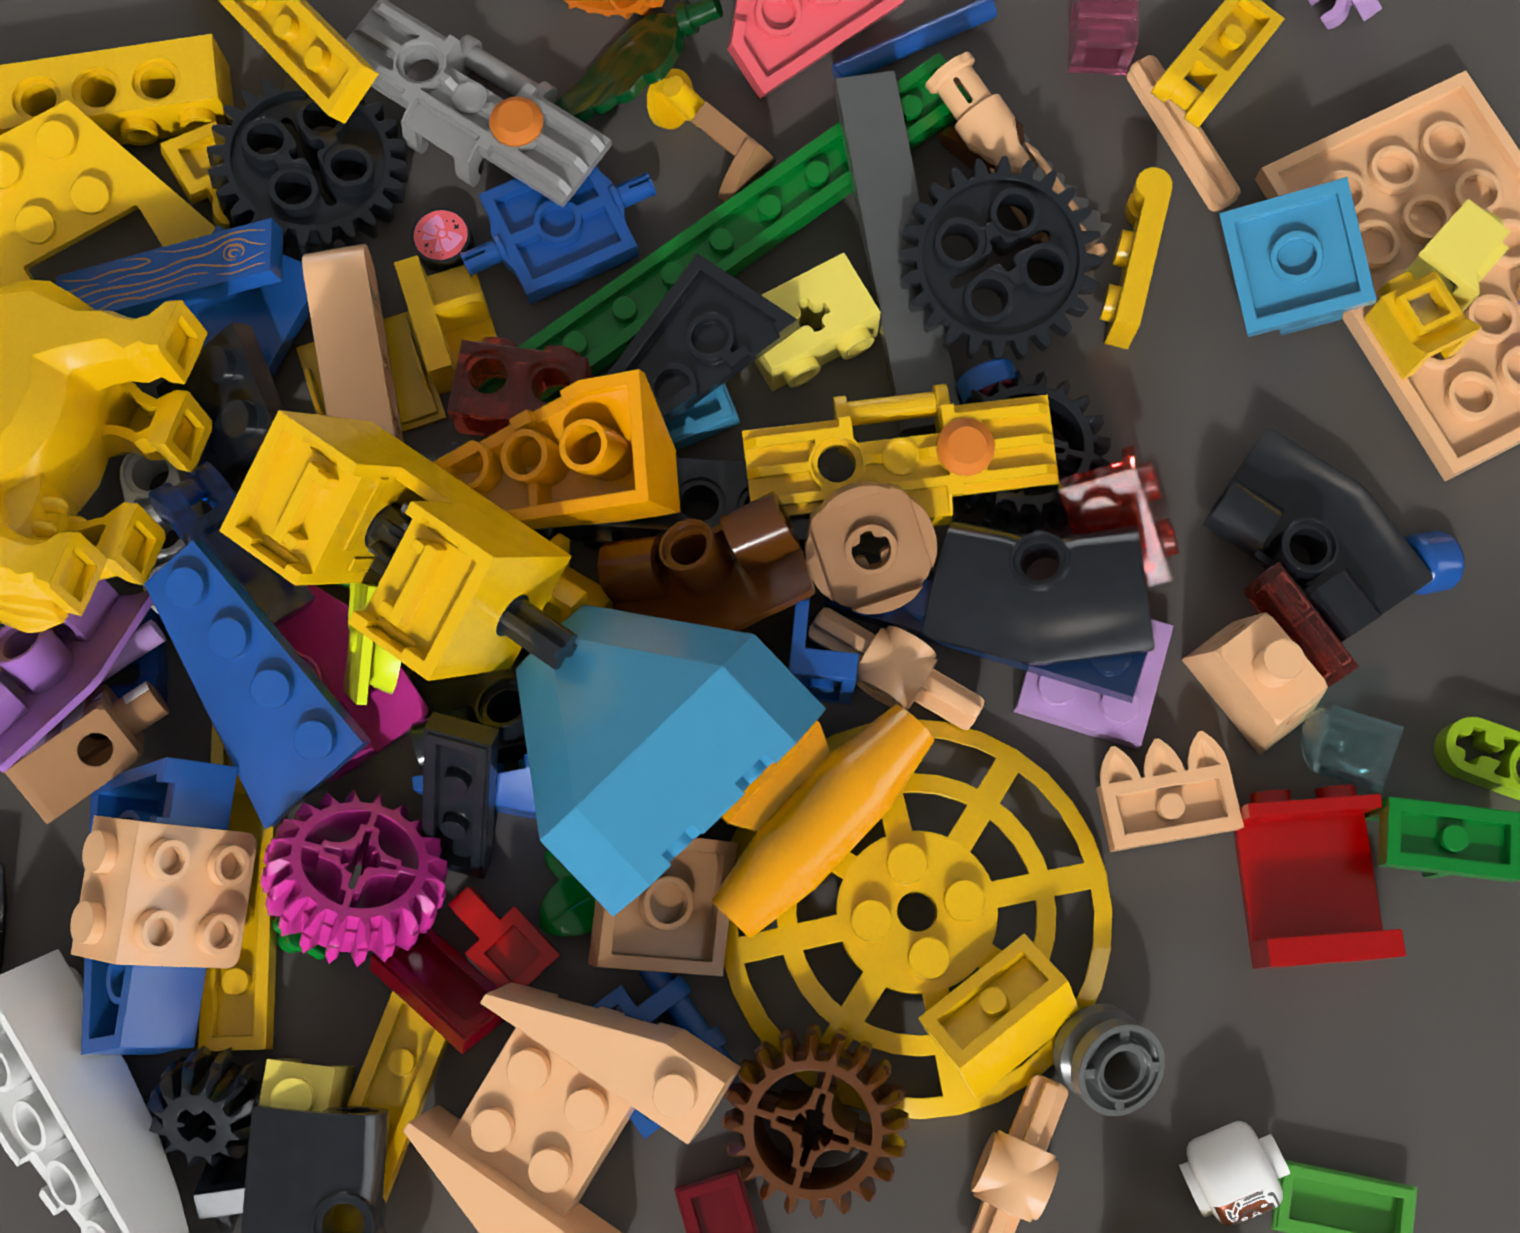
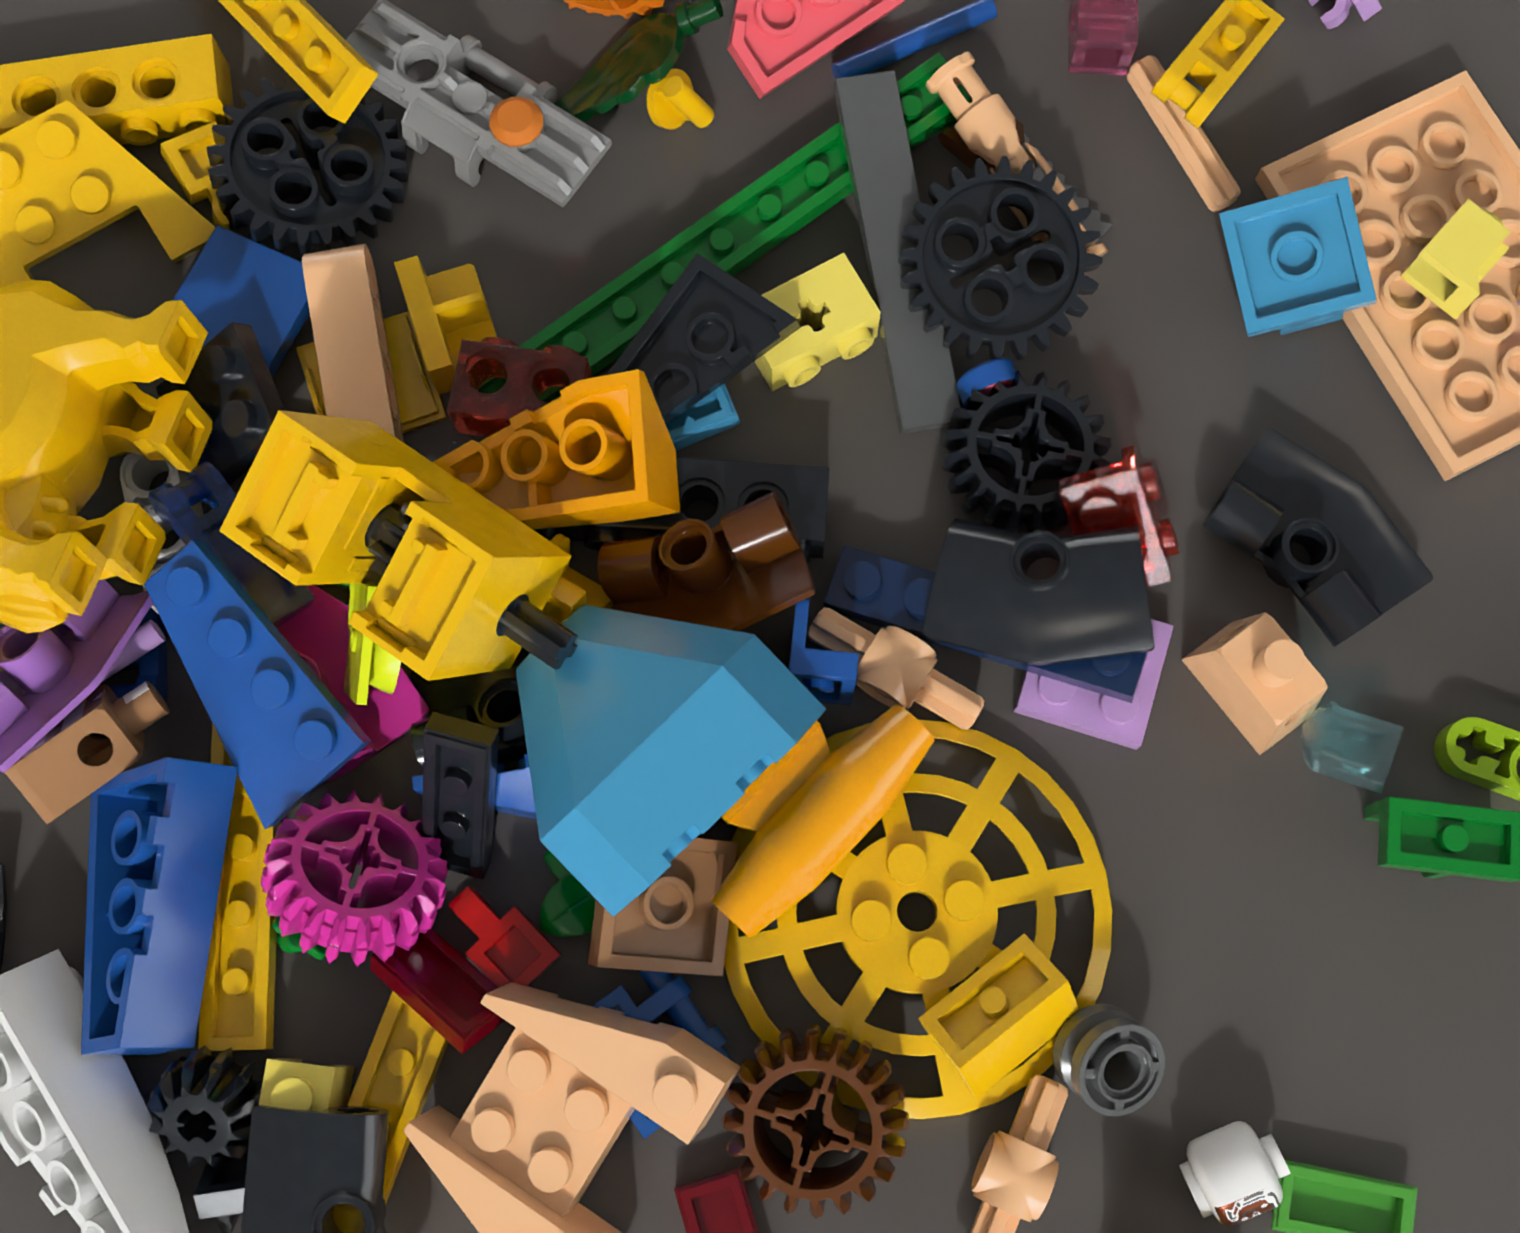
blue tile [56,218,283,319] -> none
light nougat bracket [70,815,257,968] -> none
tile [411,208,474,272] -> none
blue plate [459,165,656,305] -> none
medium nougat tile [691,101,776,202] -> none
yellow piece [742,384,1059,535] -> none
medium nougat plate [804,481,937,614] -> none
light nougat plate [1096,731,1244,852] -> none
yellow plate [1099,167,1173,350] -> none
red panel [1233,785,1406,969] -> none
clear red tile [1244,562,1359,688] -> none
yellow window [1364,270,1483,380] -> none
blue piece [1405,531,1465,595] -> none

